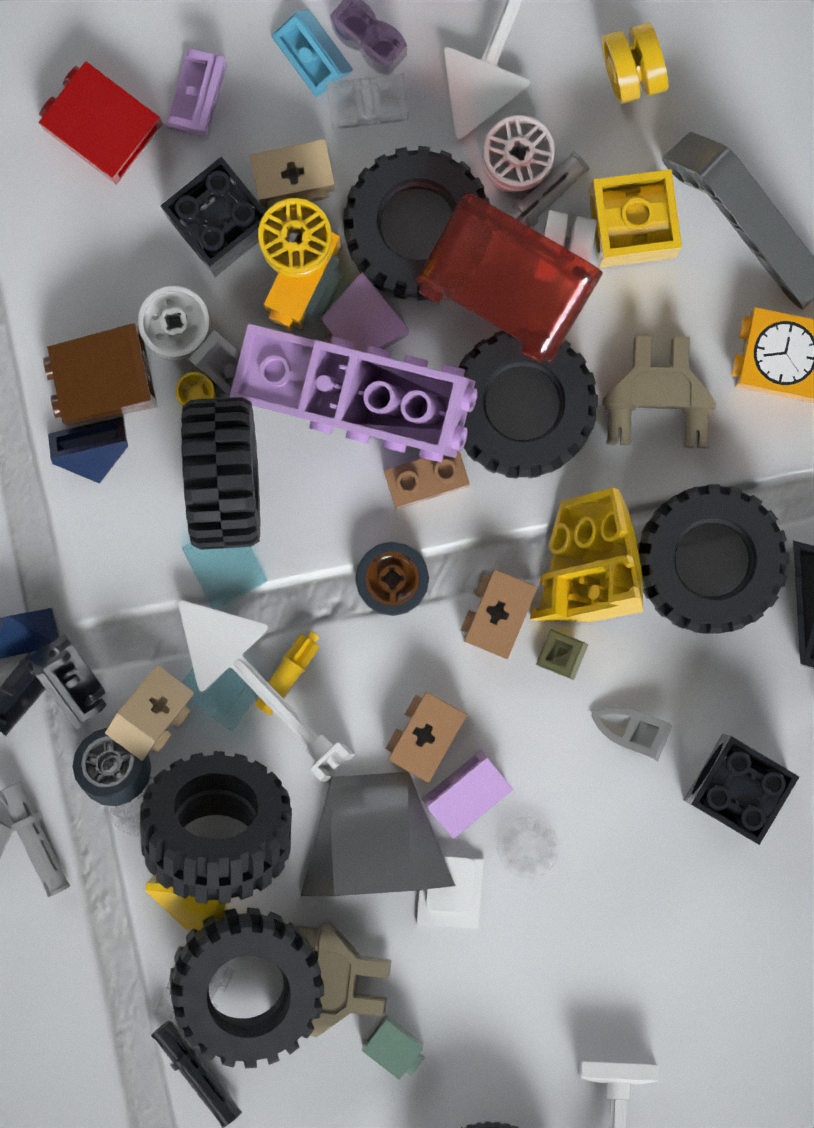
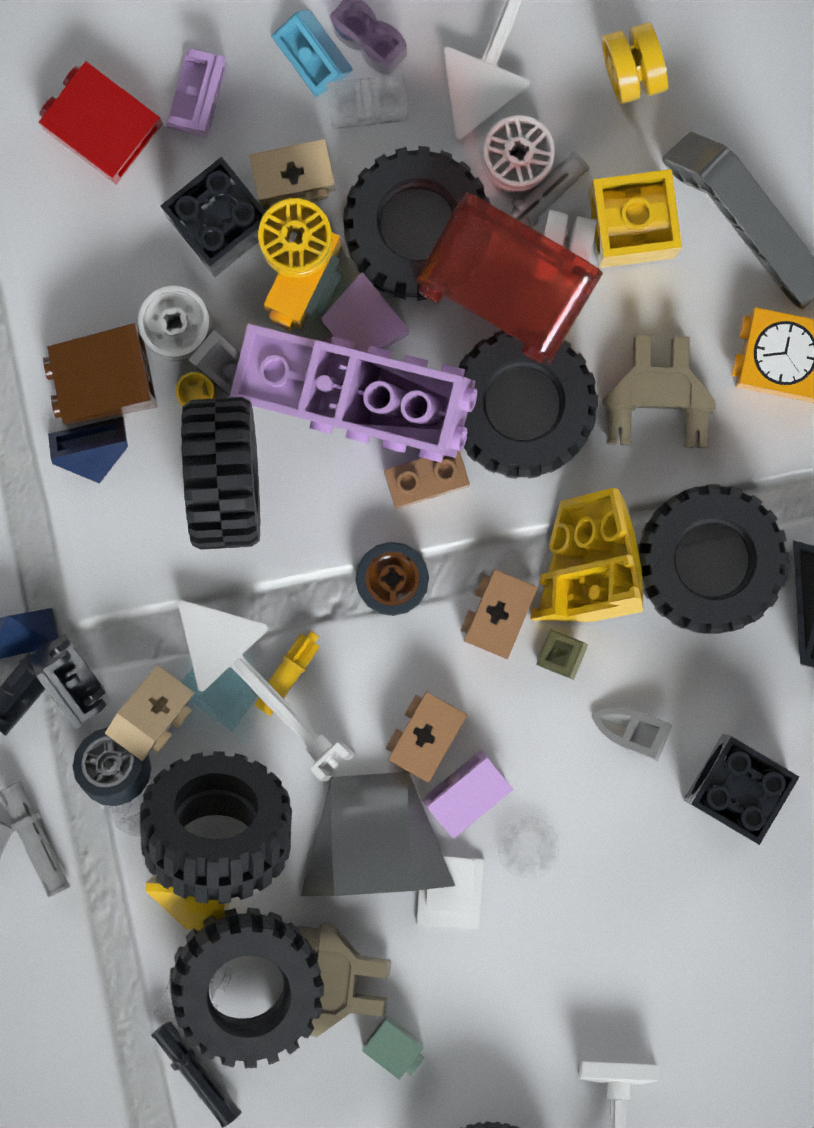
clear light blue piece [181,543,268,609] -> none

